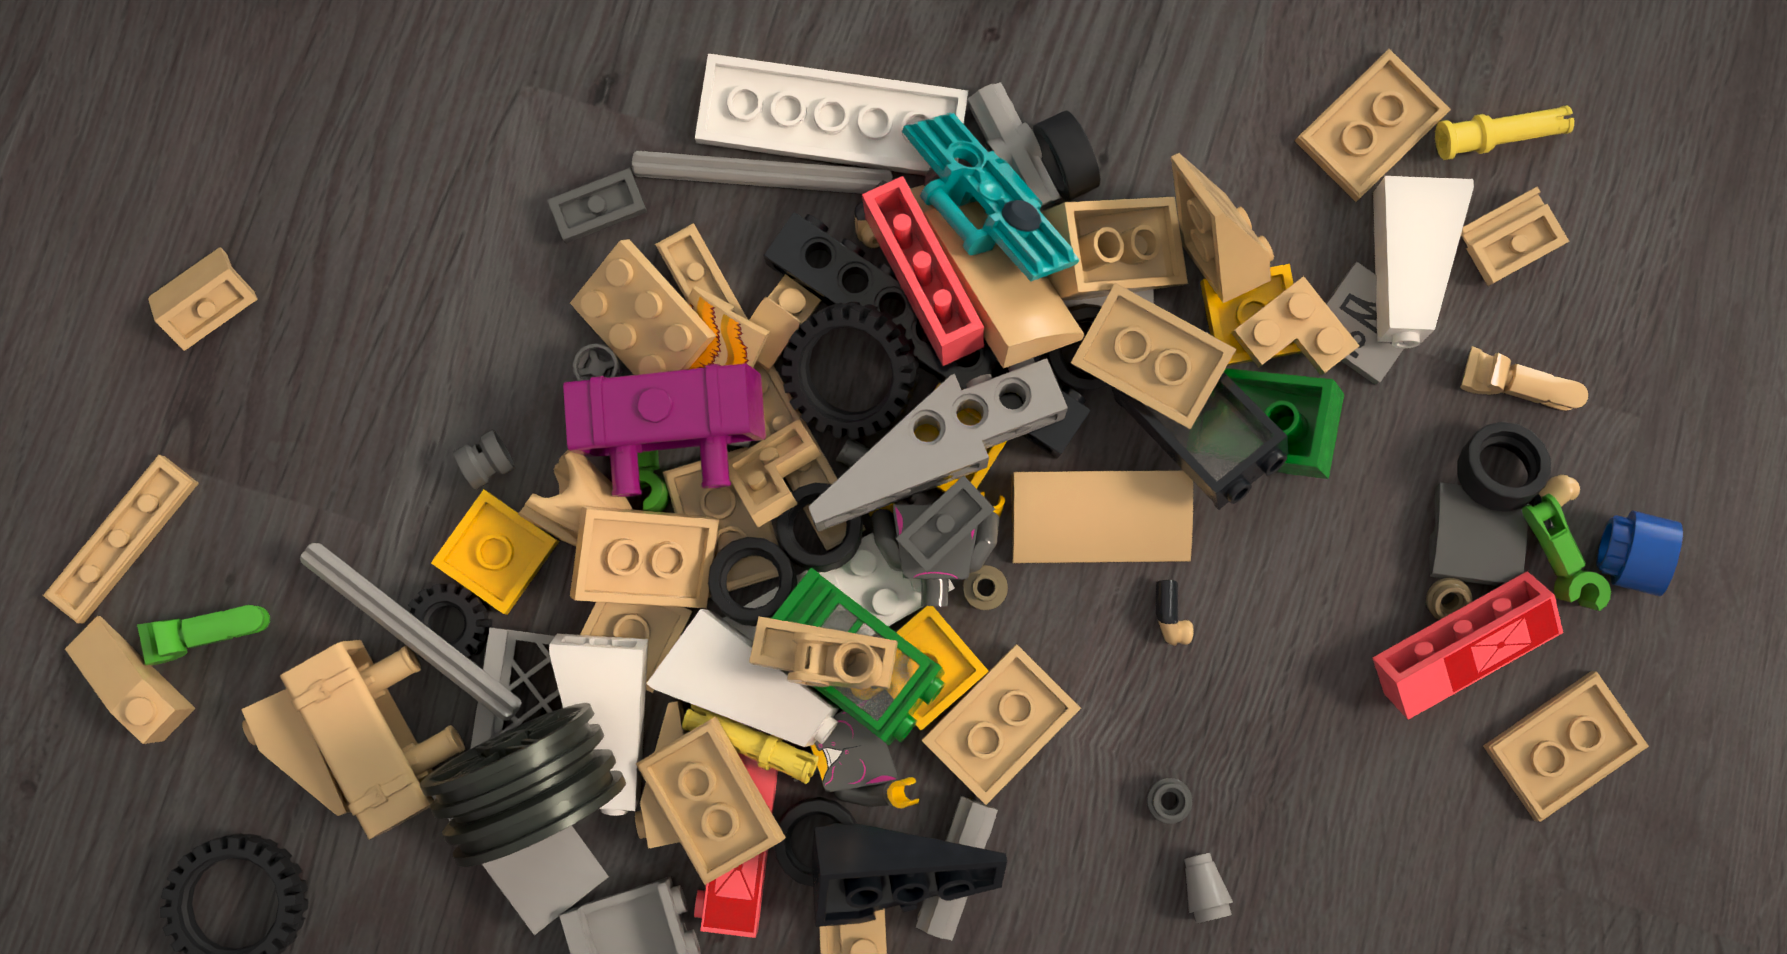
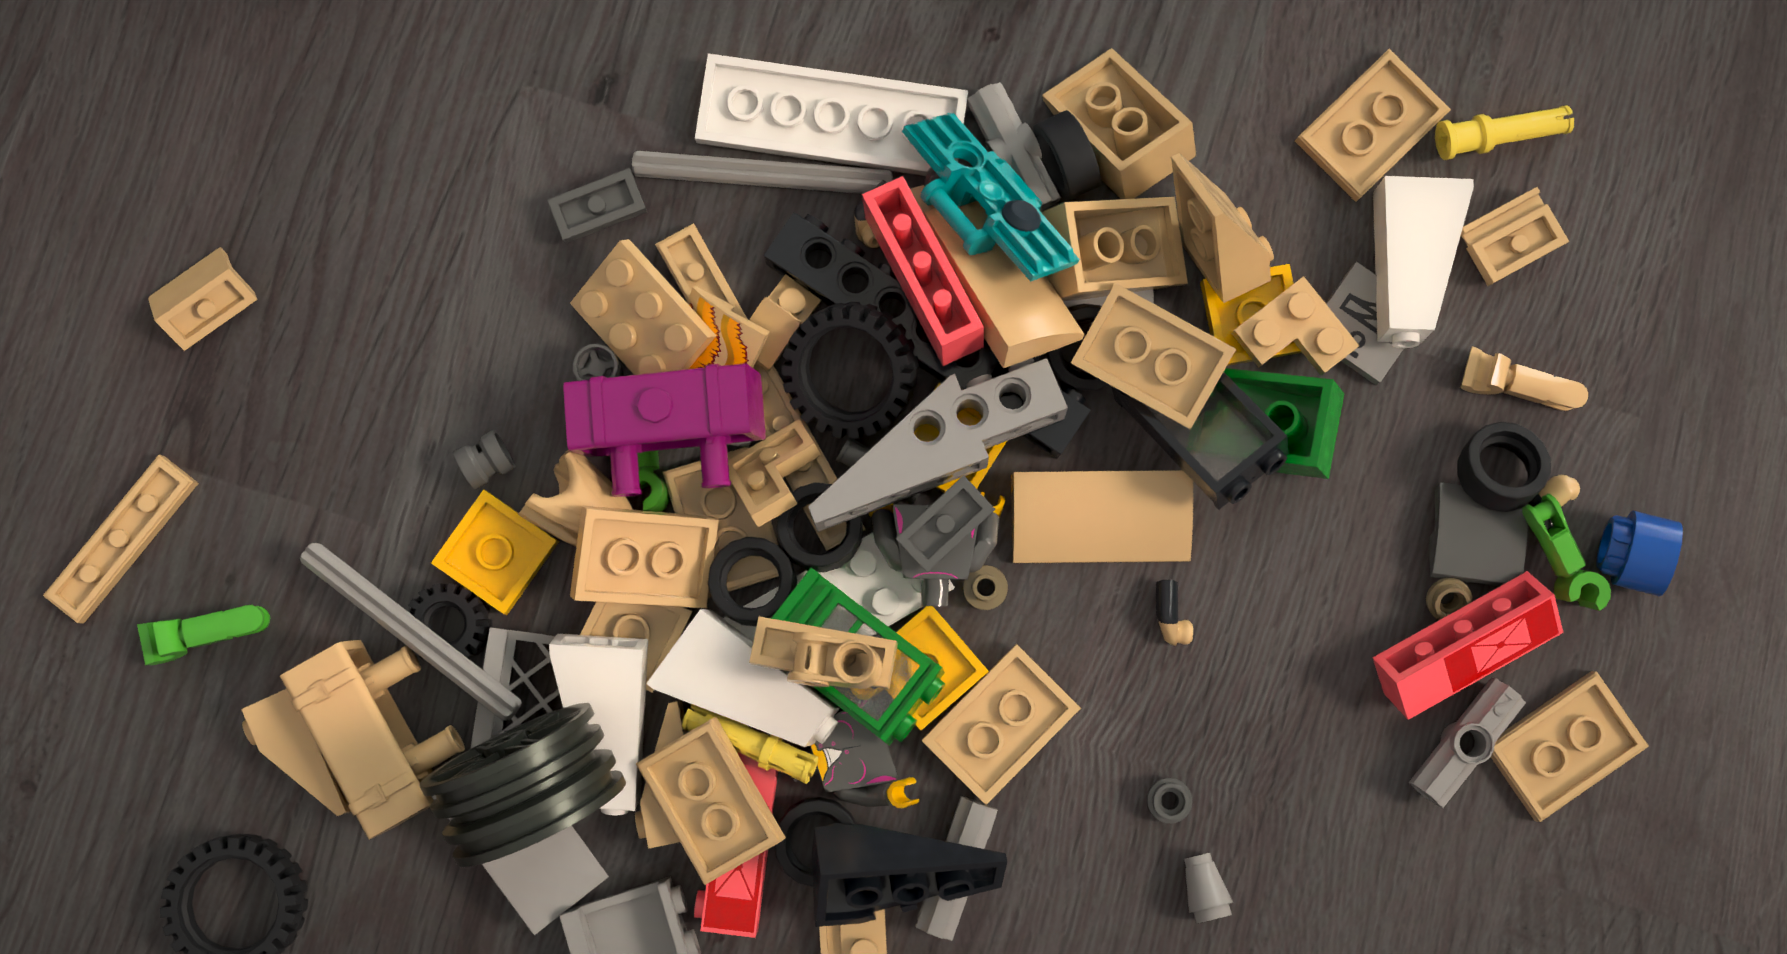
tan slope [65,616,195,744] -> none
none -> tan slope [1042,48,1196,199]
none -> light grey piece [1408,678,1526,808]

